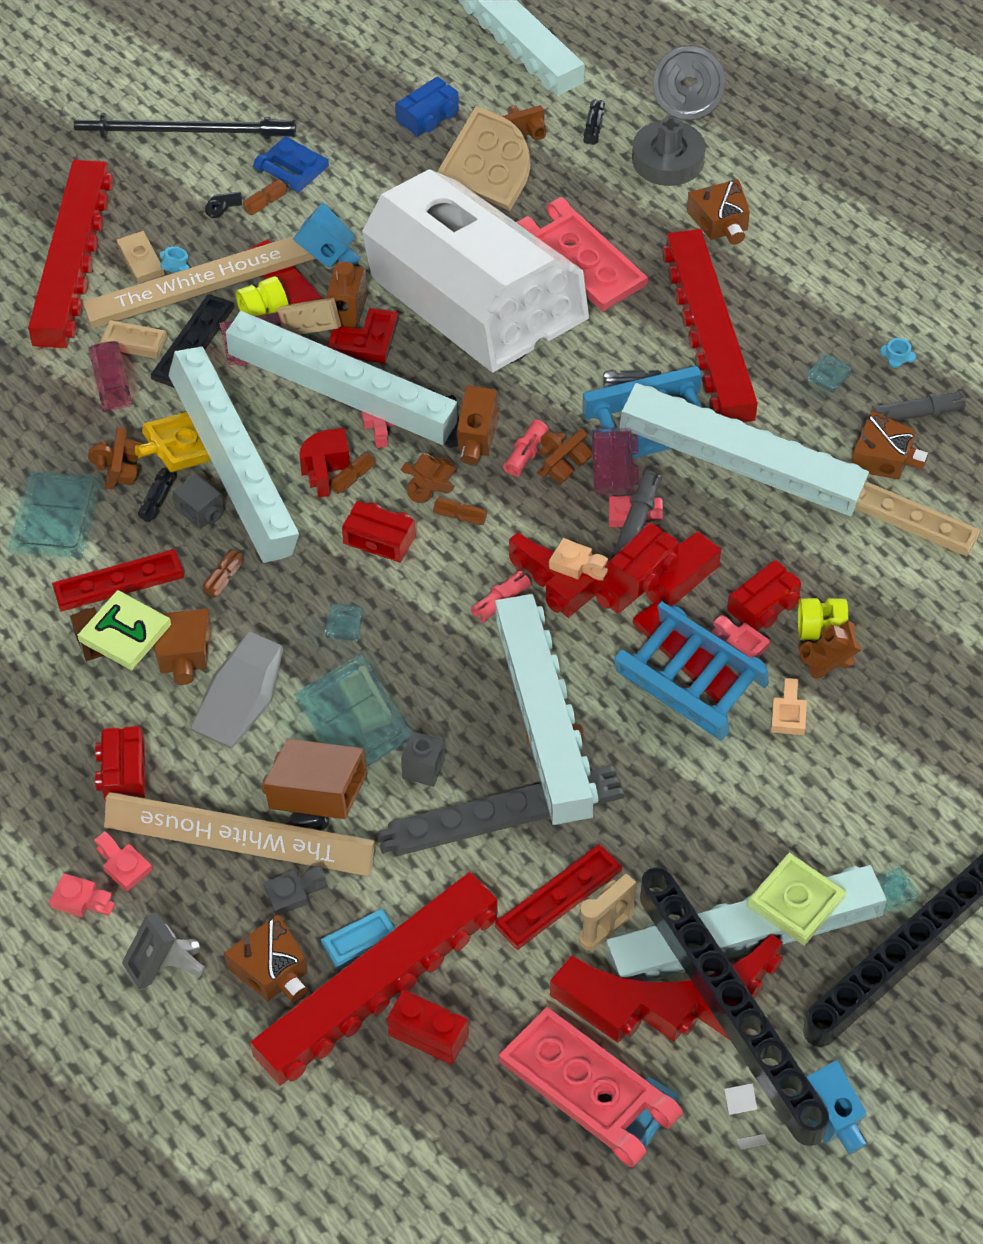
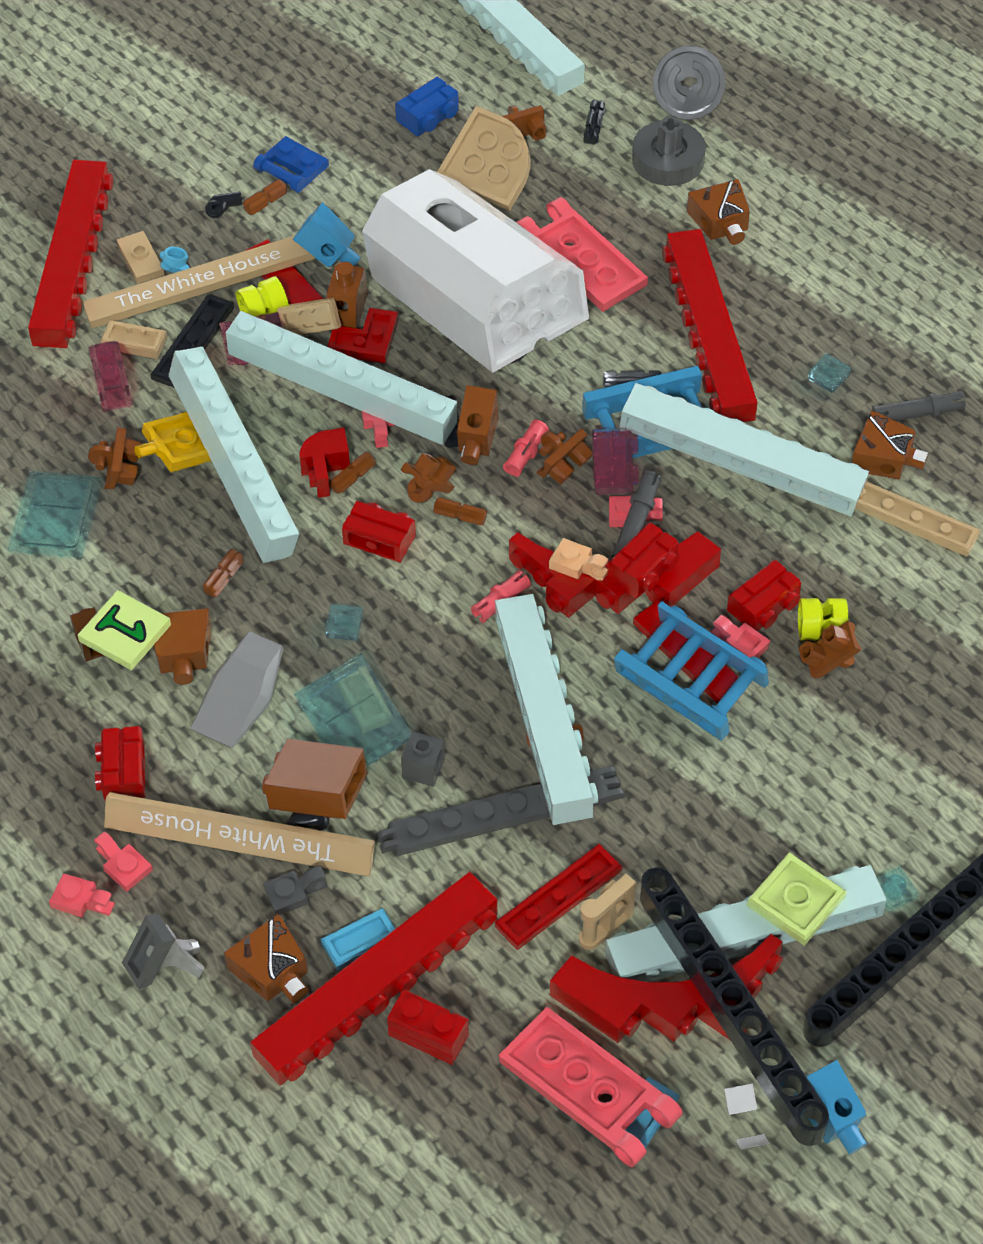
red tile [52,549,184,612] -> none
black bar [74,113,296,139] -> none
black axle [138,468,175,522] -> none
dark grey brick [172,474,224,529] -> none
light nougat plate [771,678,807,736] -> none
medium azure plate [880,338,916,368] -> none

